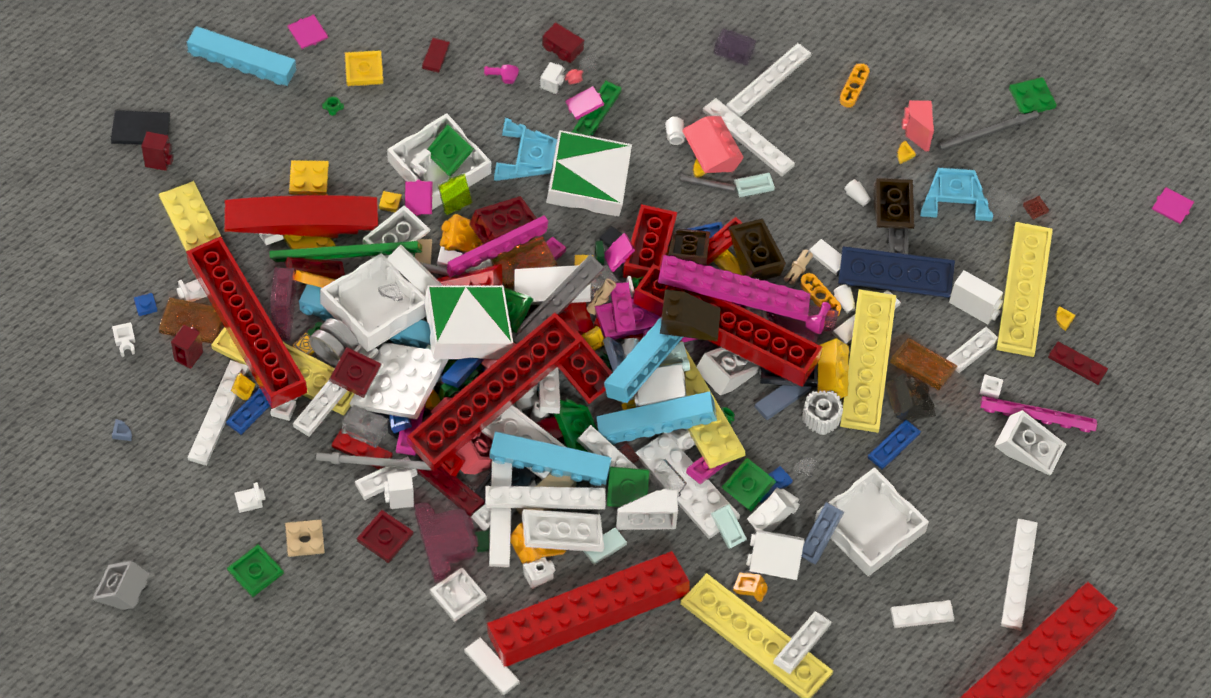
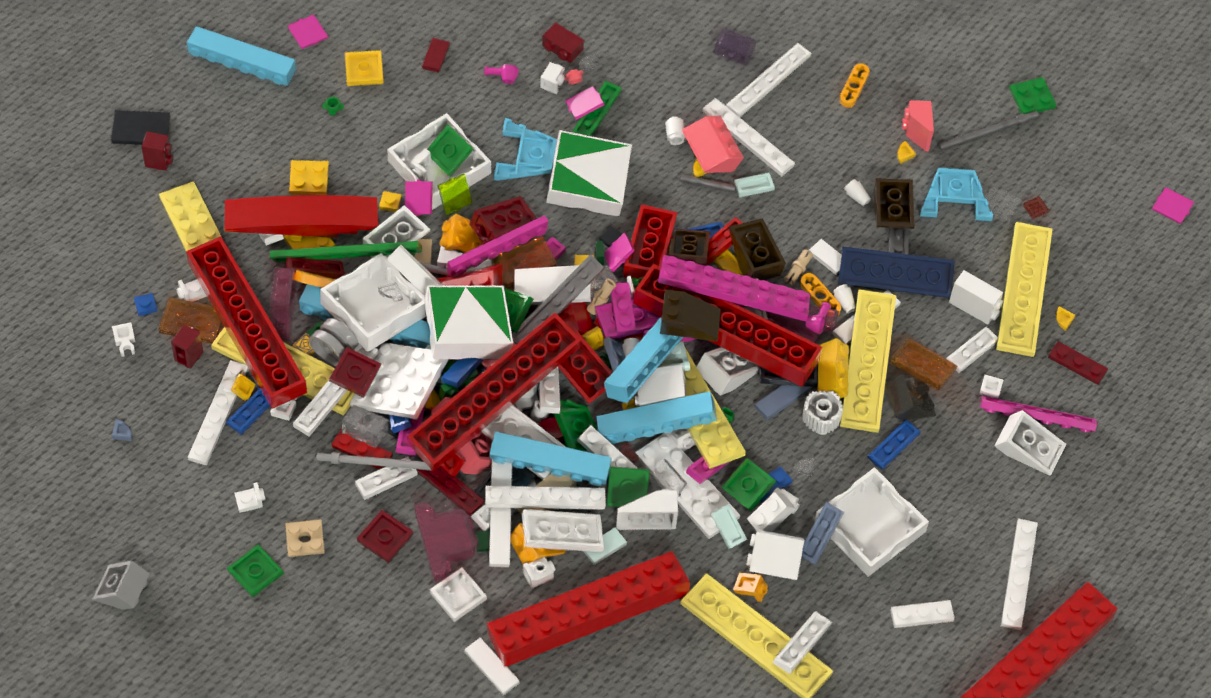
white brick [384,471,414,509] -> none

